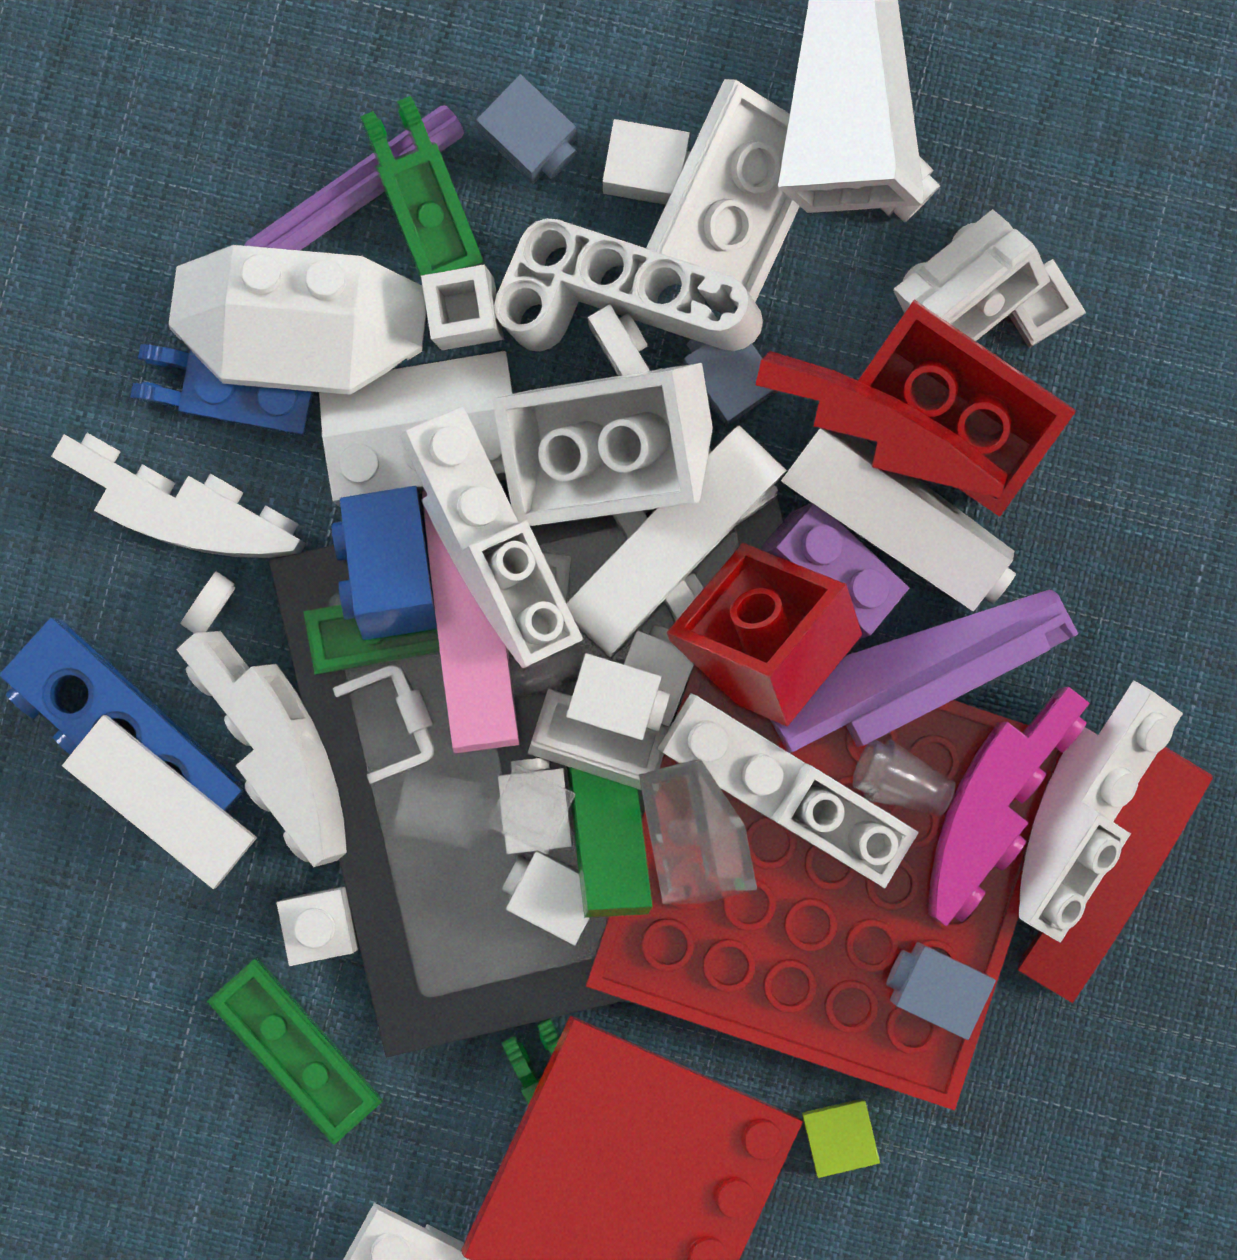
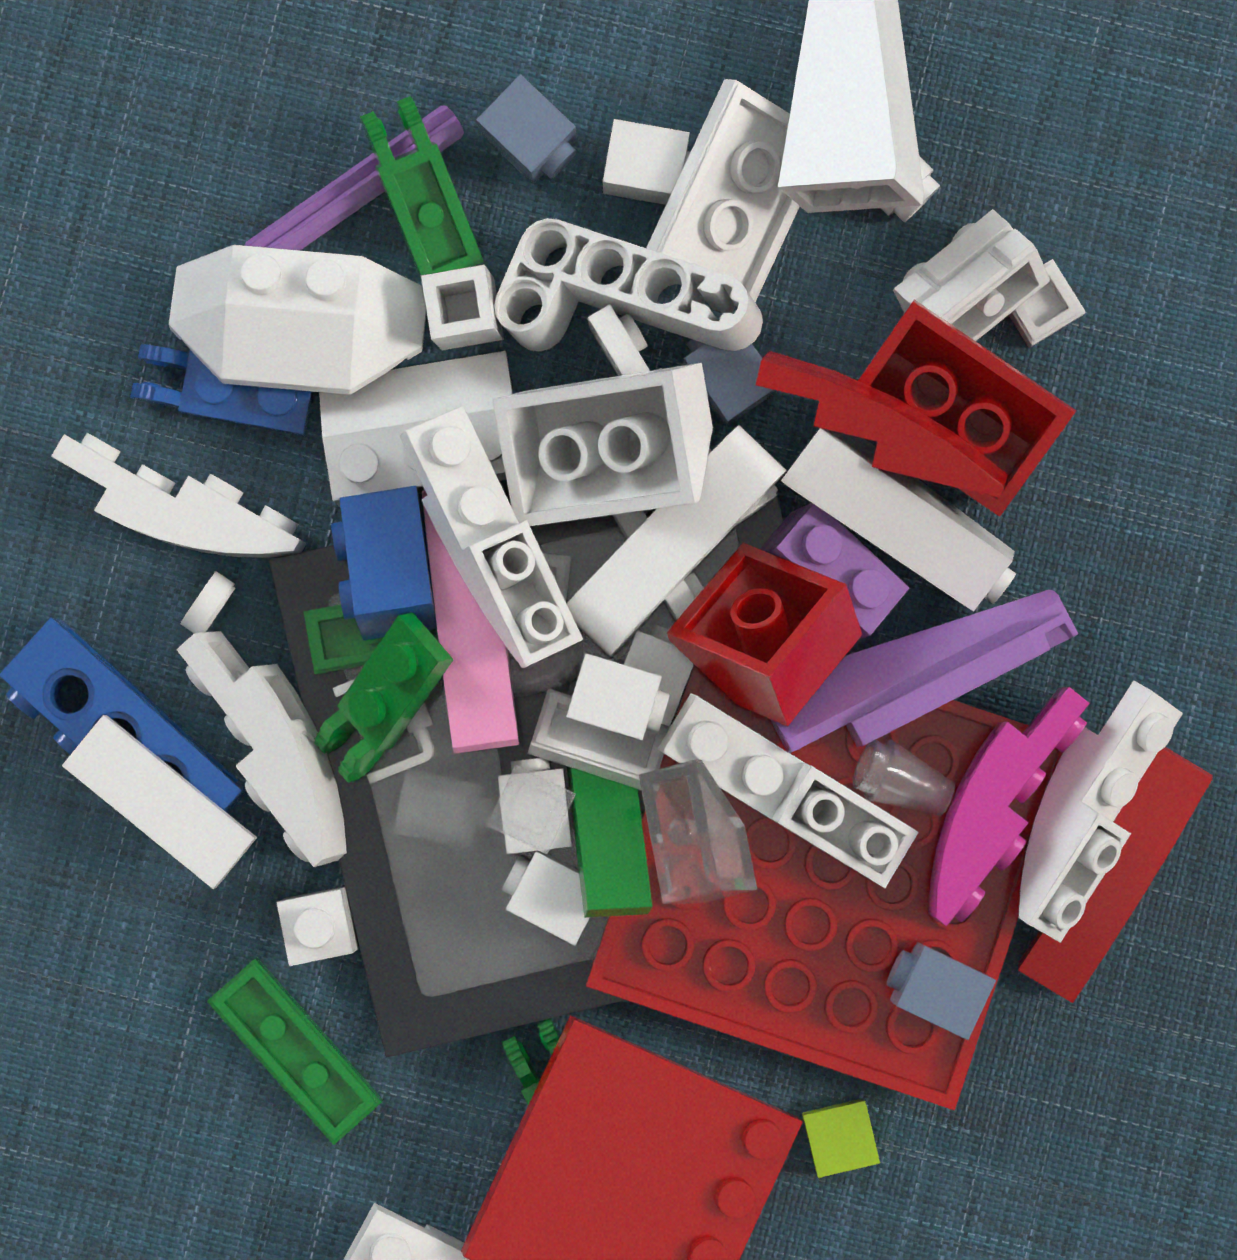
none -> green hinge [314,612,453,783]

